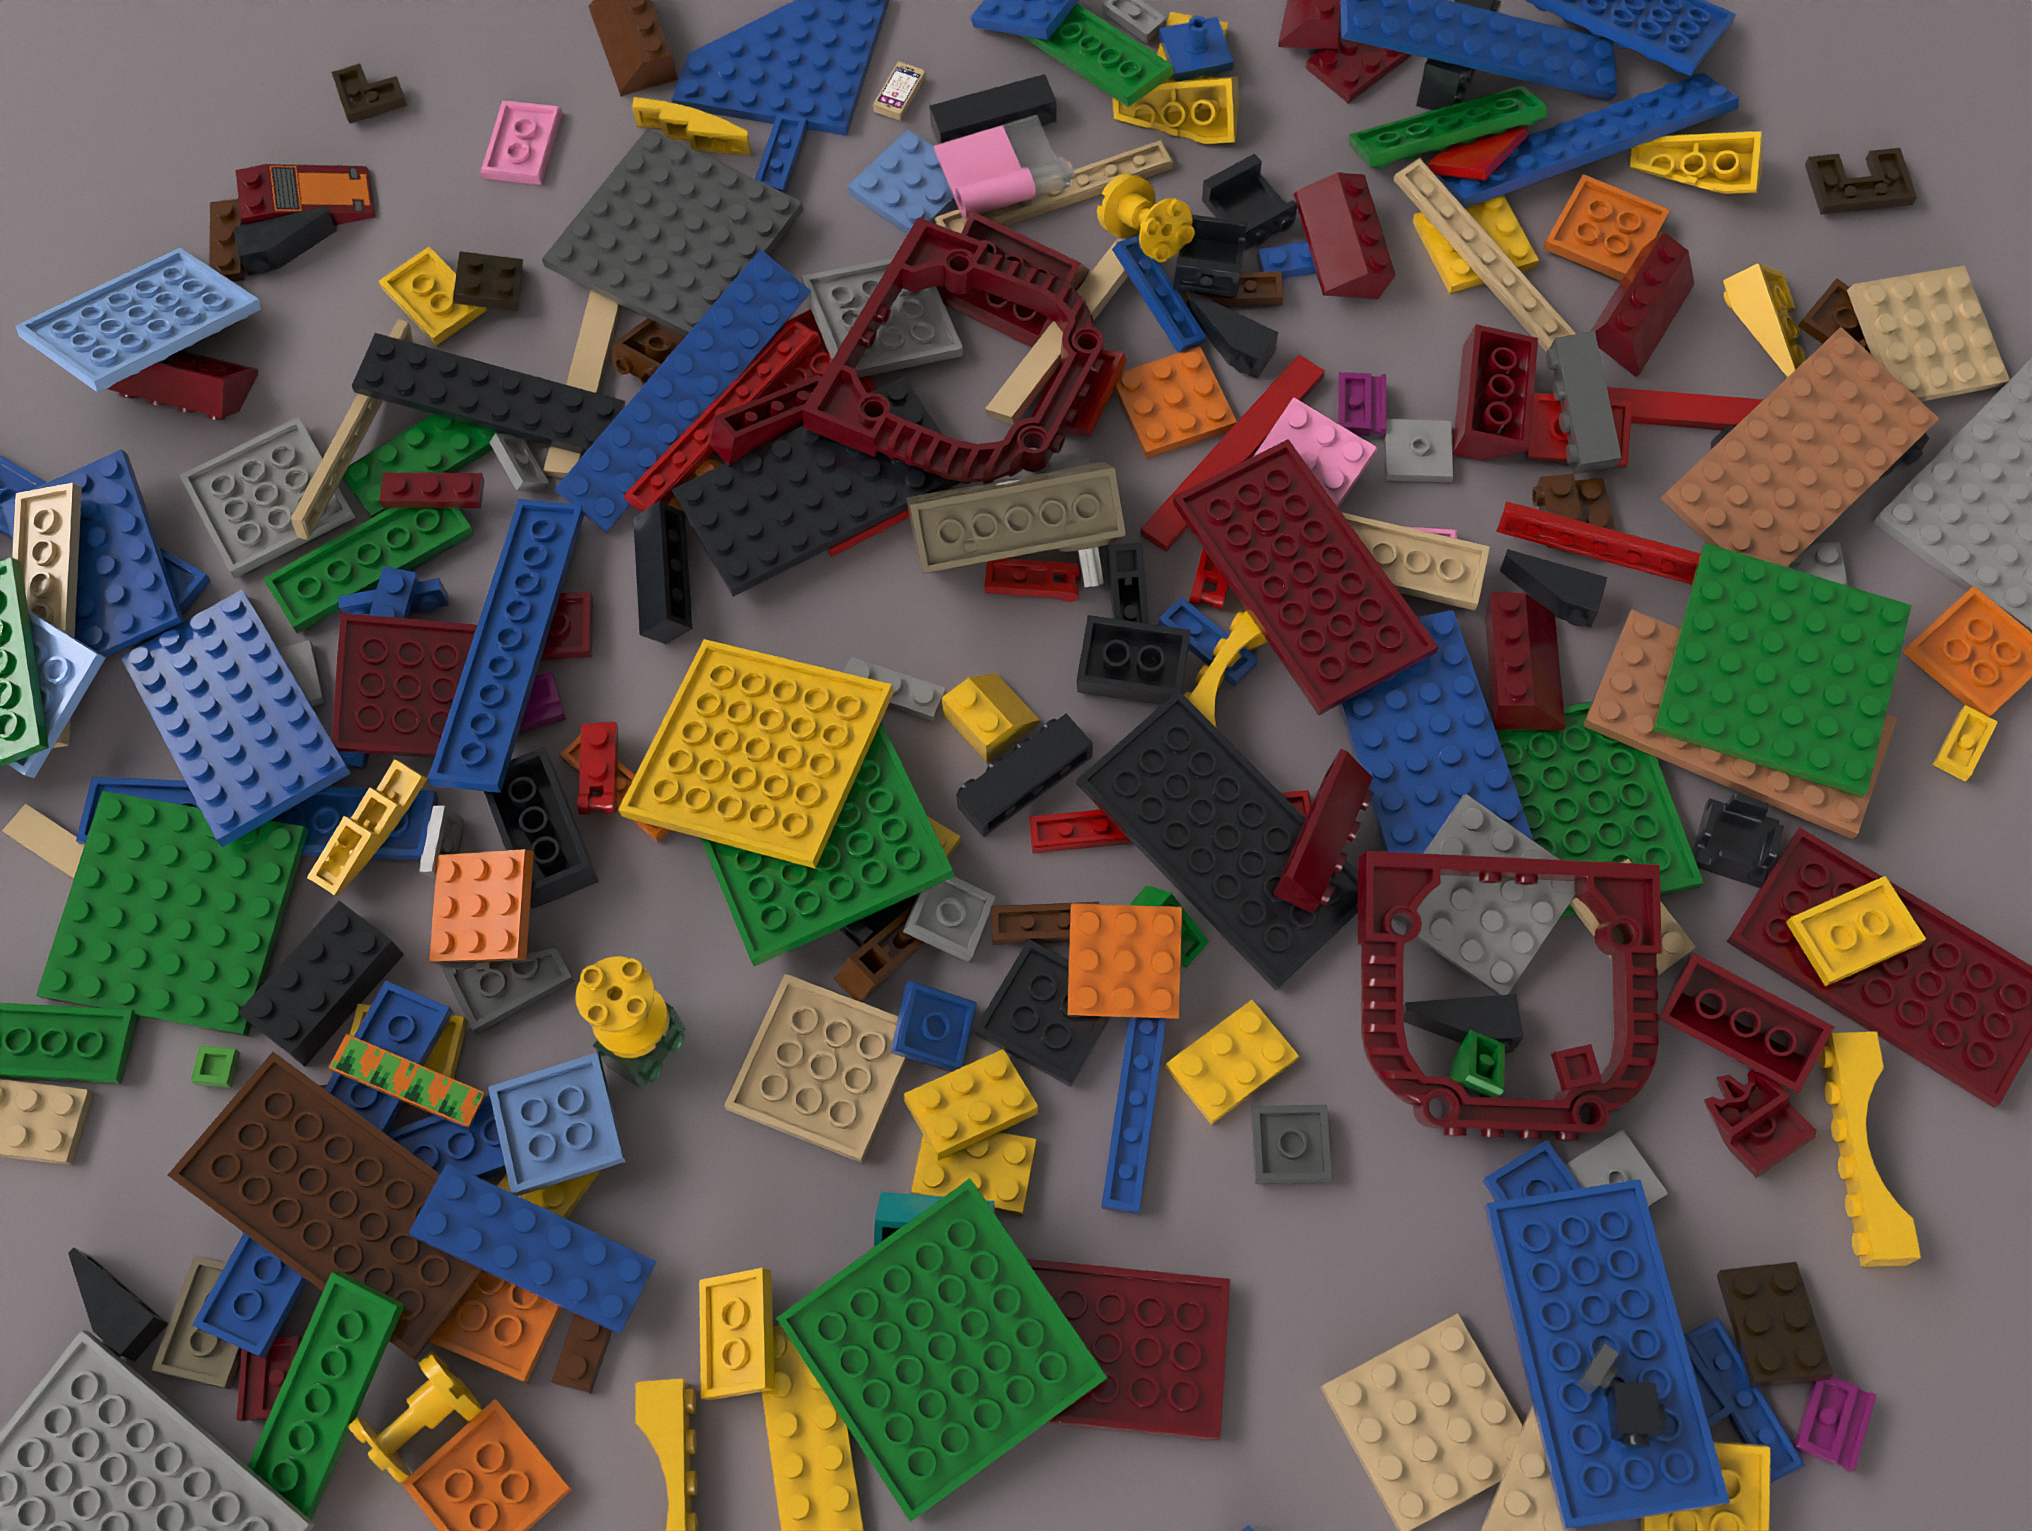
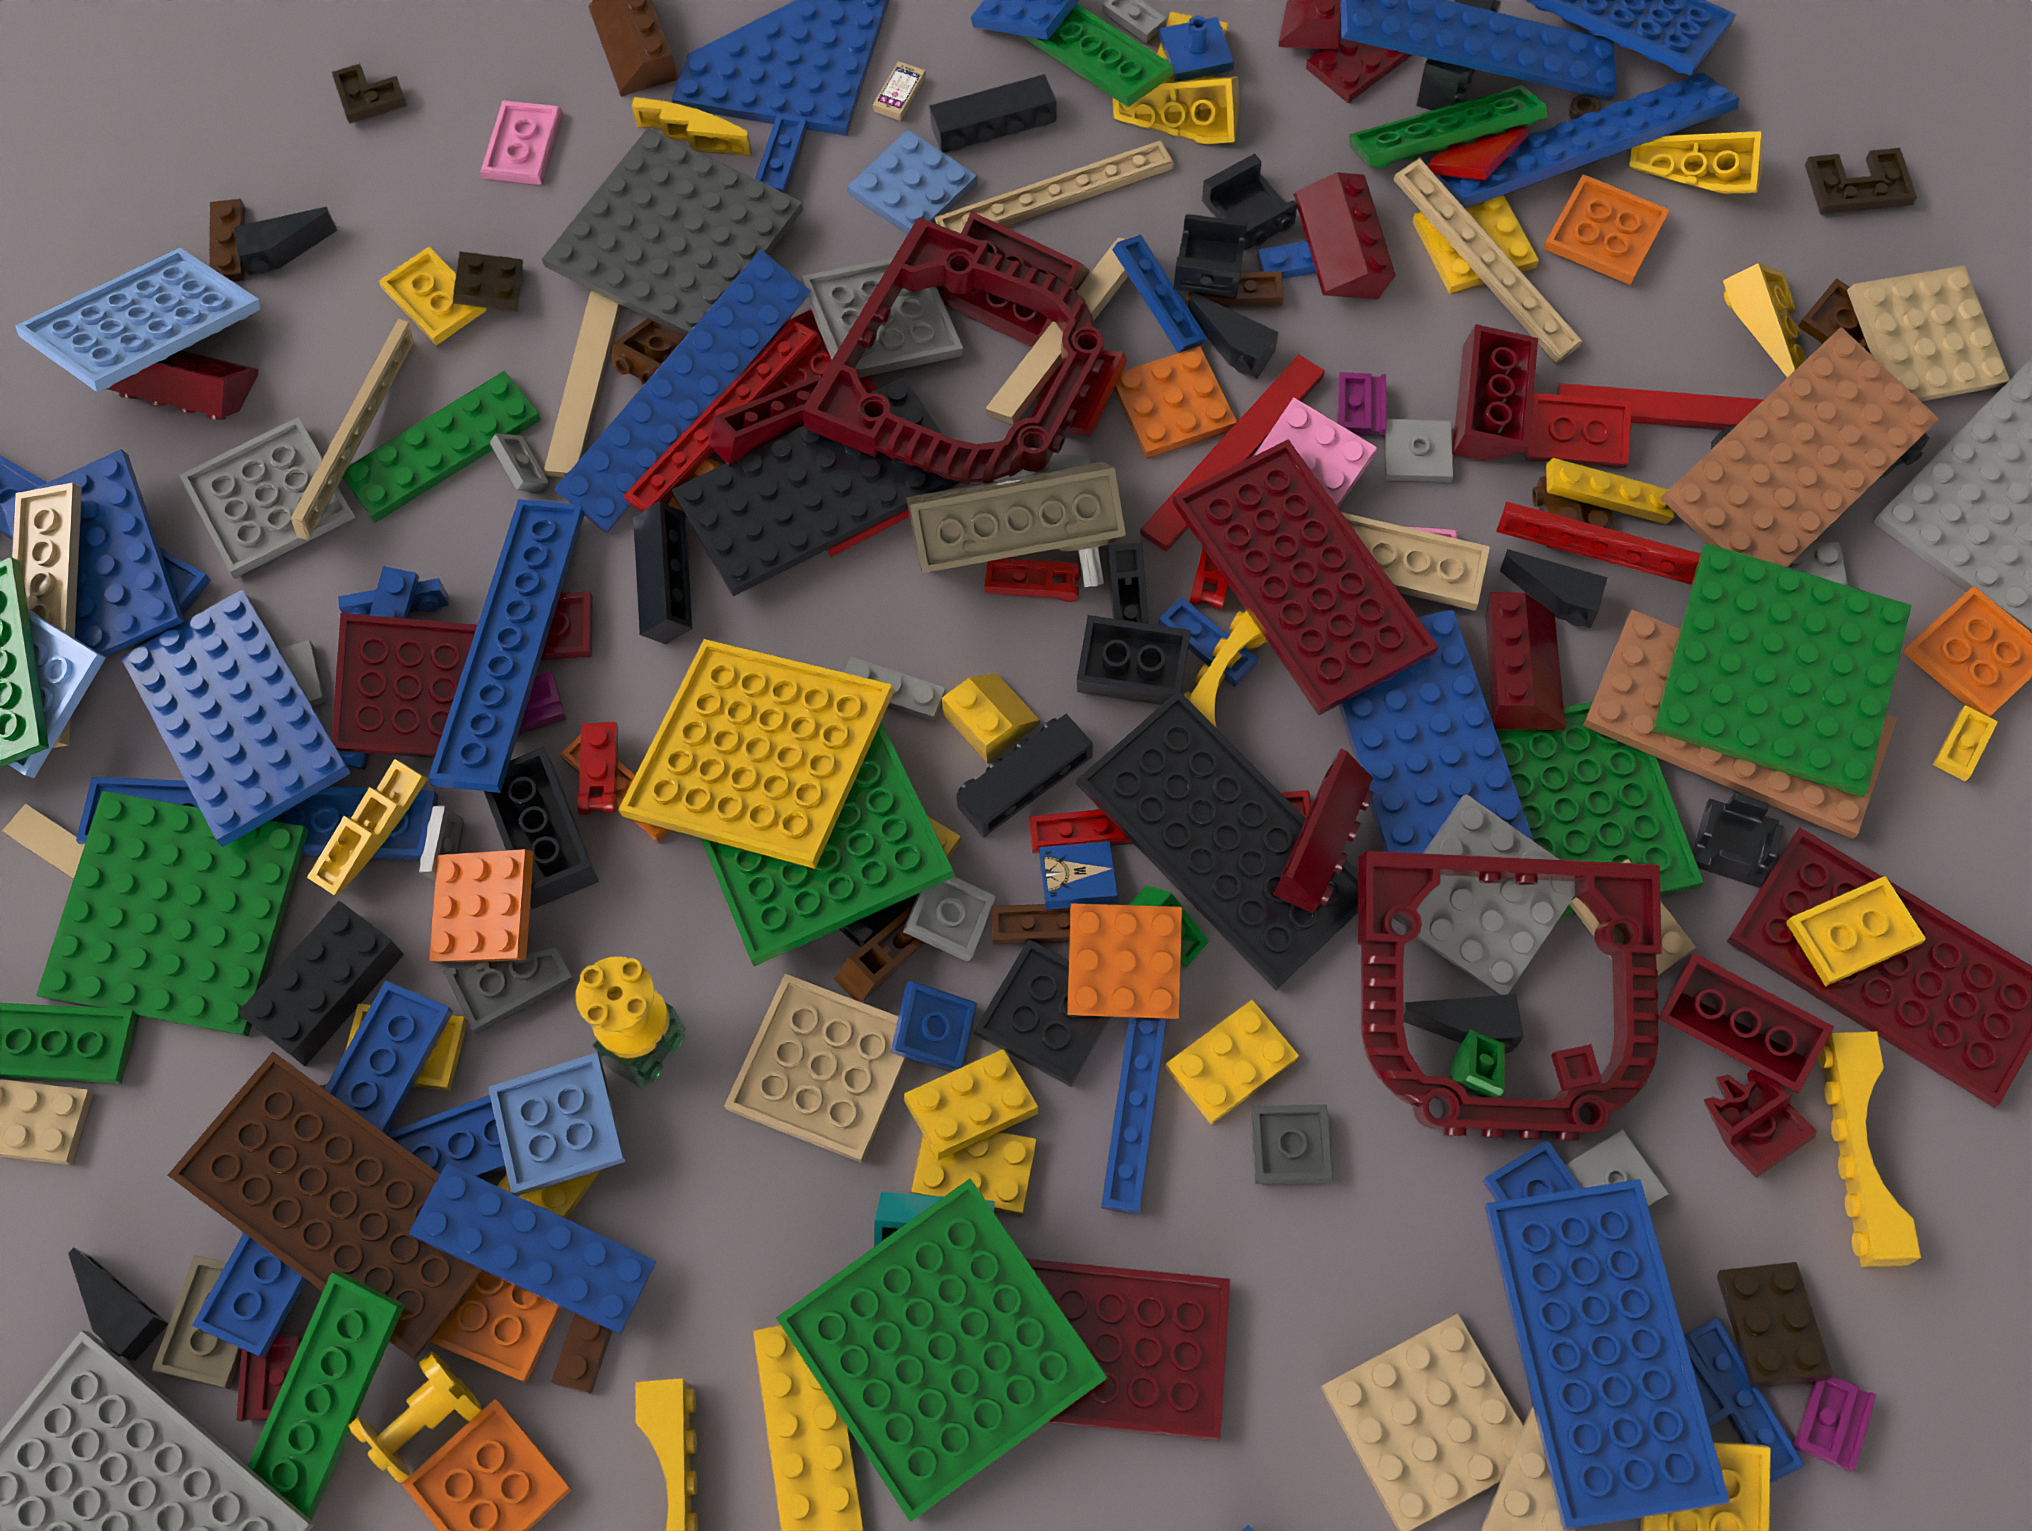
bright green plate [191,1045,240,1088] -> none
slope [235,164,375,225] -> none
green plate [263,508,474,633] -> none
tile [328,1034,486,1129] -> none
black plate [352,333,625,455] -> none
dark red plate [379,472,485,508] -> none
yellow plate [699,1268,774,1400] -> none
bright pink door [934,115,1074,219] -> none
yellow piece [1097,173,1195,262] -> none
dark grey brick [1546,331,1622,474] -> none
dark grey plate [1576,1344,1619,1394] -> none
dark red slope [1590,231,1695,377] -> none
black brick [1606,1382,1666,1448] -> none
none -> blue tile [1039,842,1118,910]
none -> yellow plate [1546,458,1674,525]
none -> dark brown tile [1568,94,1601,120]

